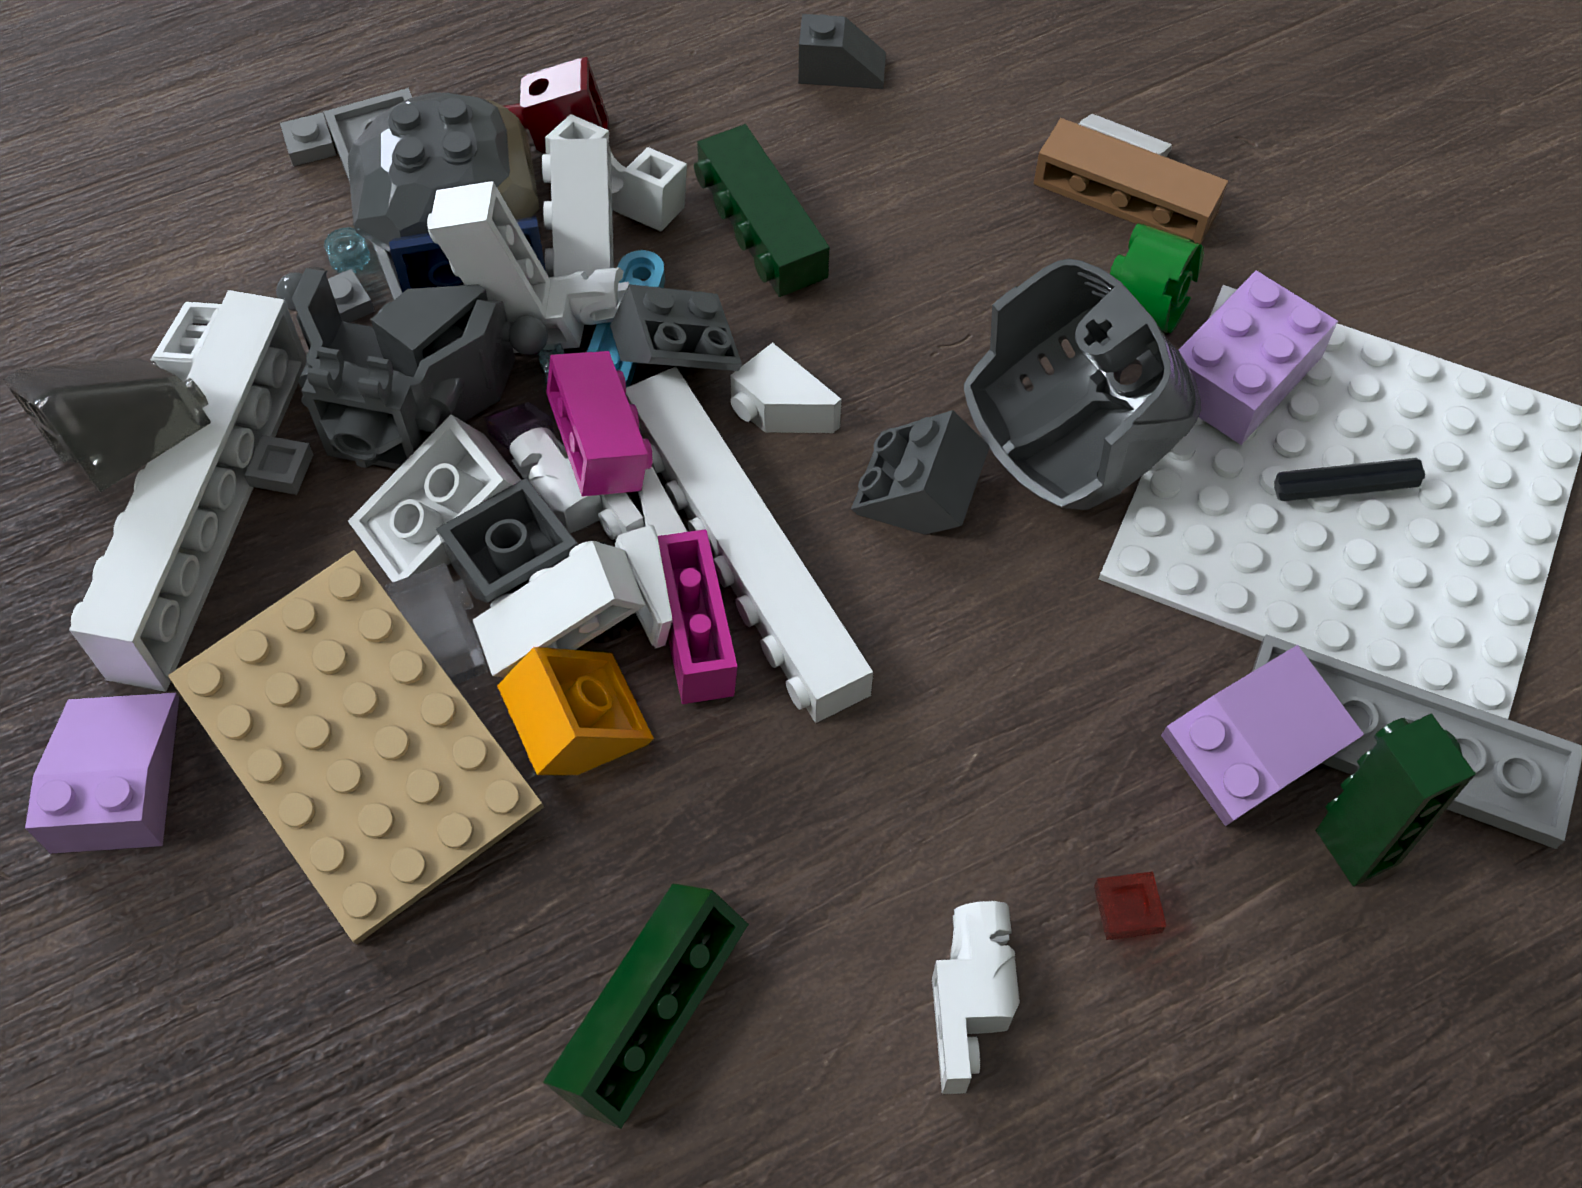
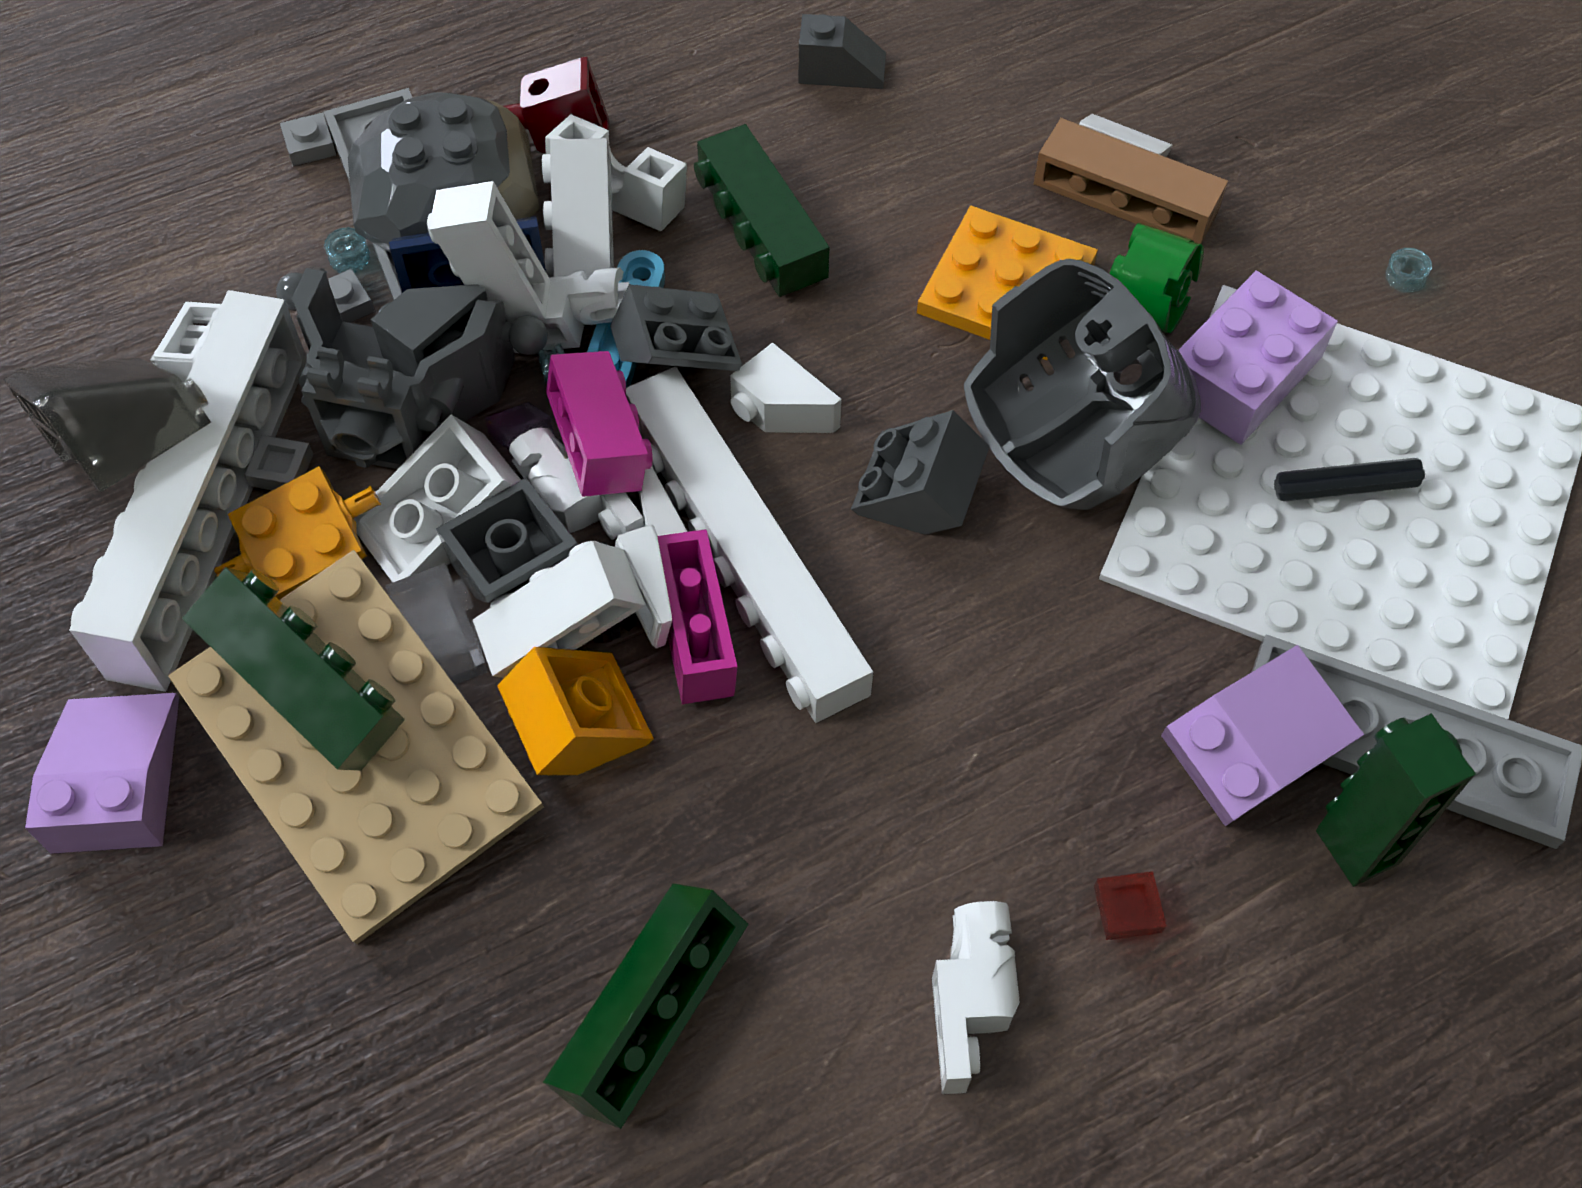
none -> dark green brick [182,567,405,771]
none -> light orange plate [214,466,381,600]
none -> light orange plate [917,205,1098,360]
none -> clear light blue bush [1385,248,1432,293]

